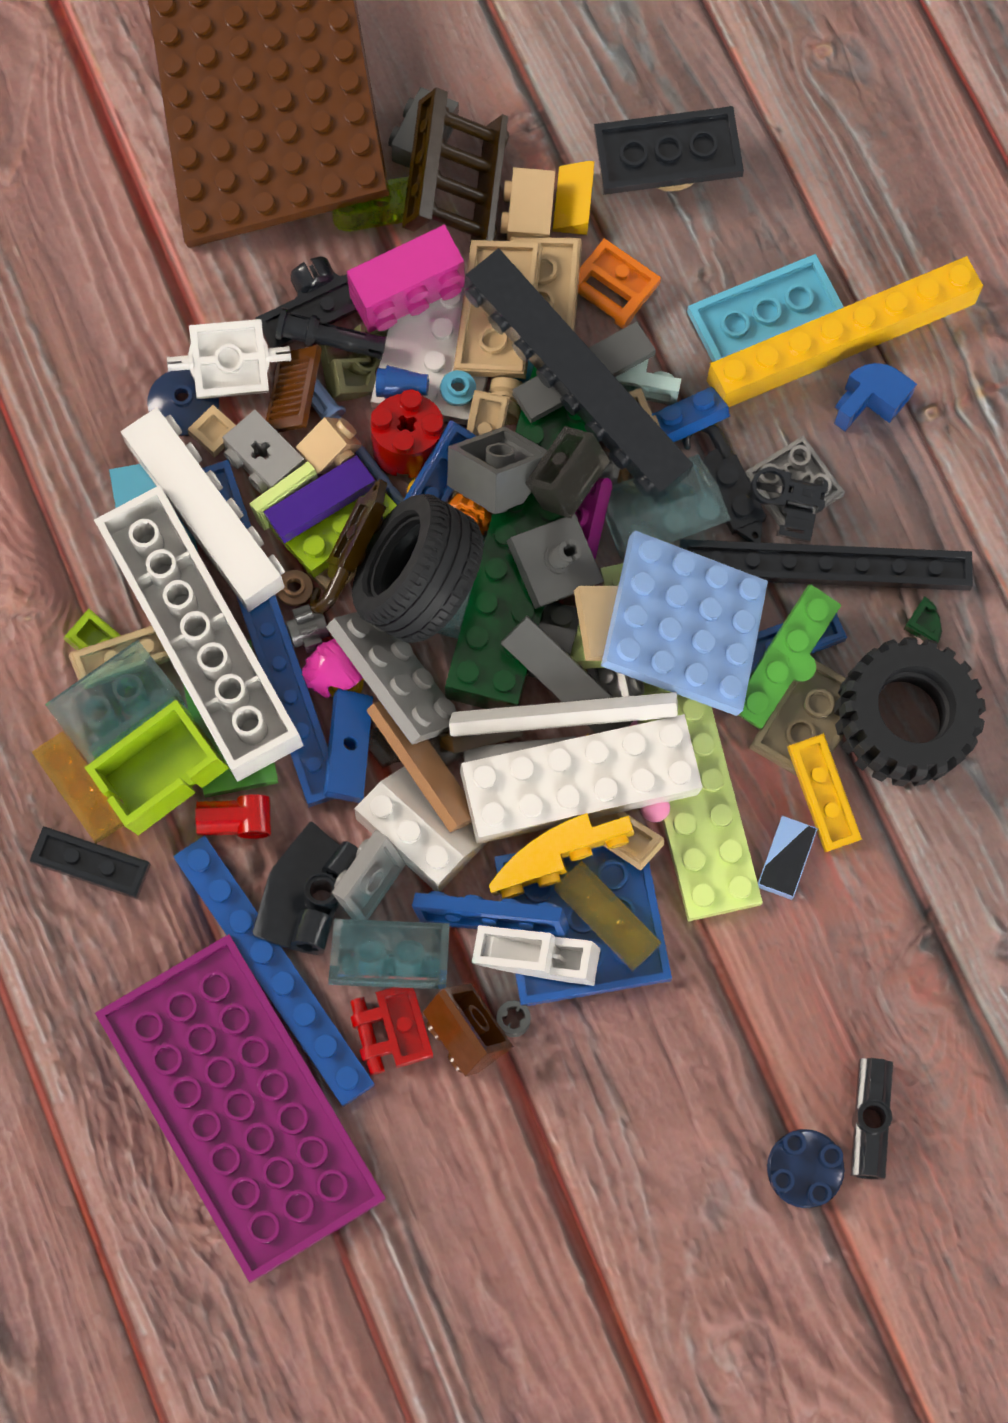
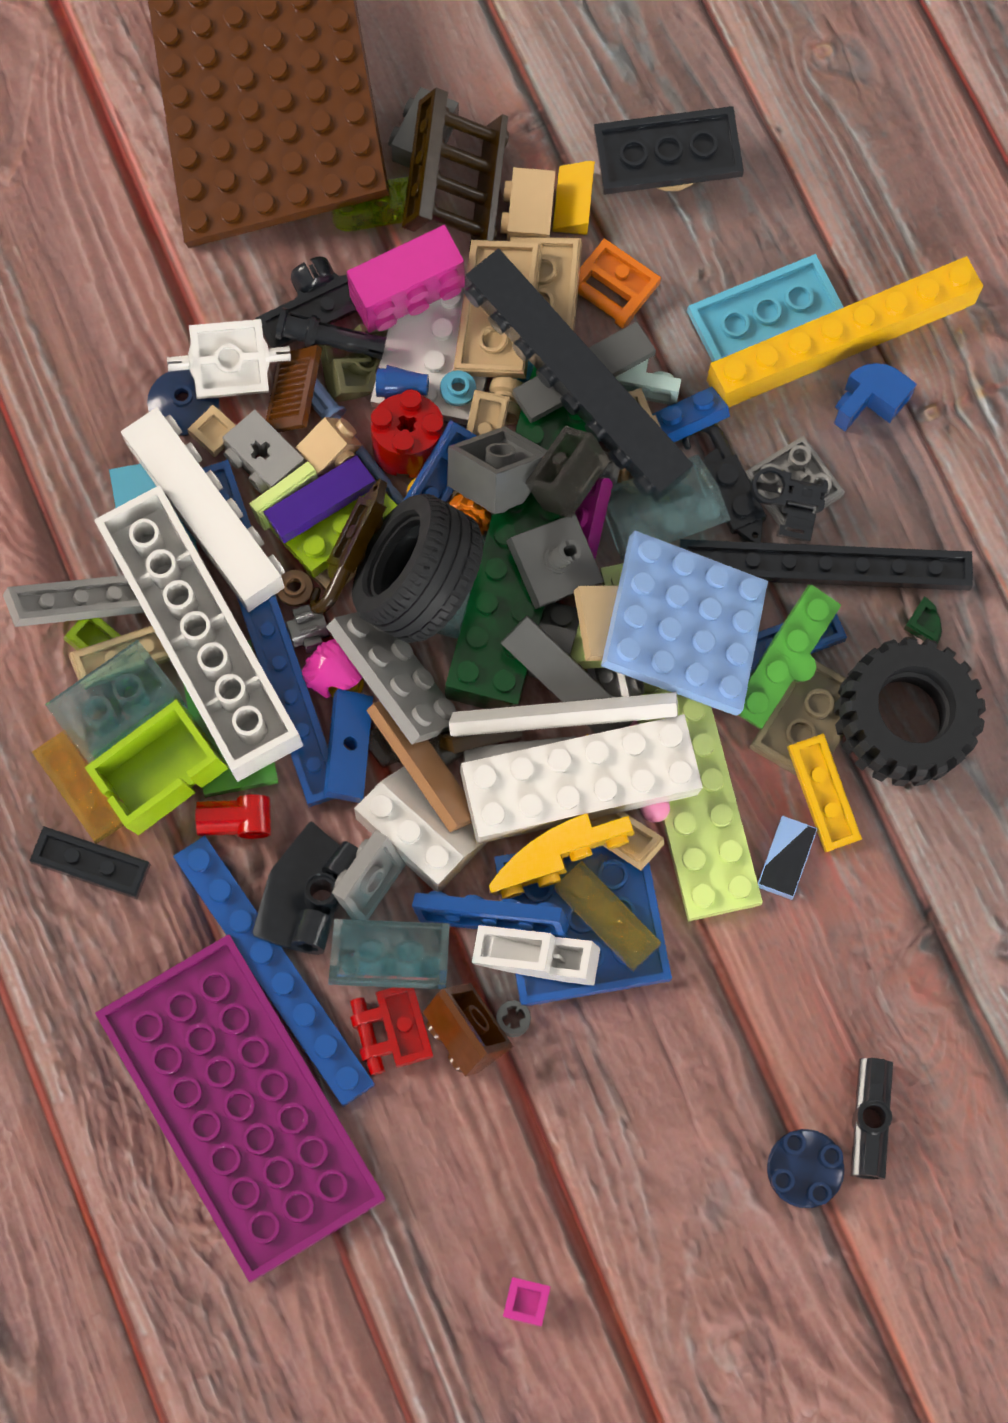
none -> light grey plate [3,575,145,627]
none -> dark pink tile [503,1277,551,1327]

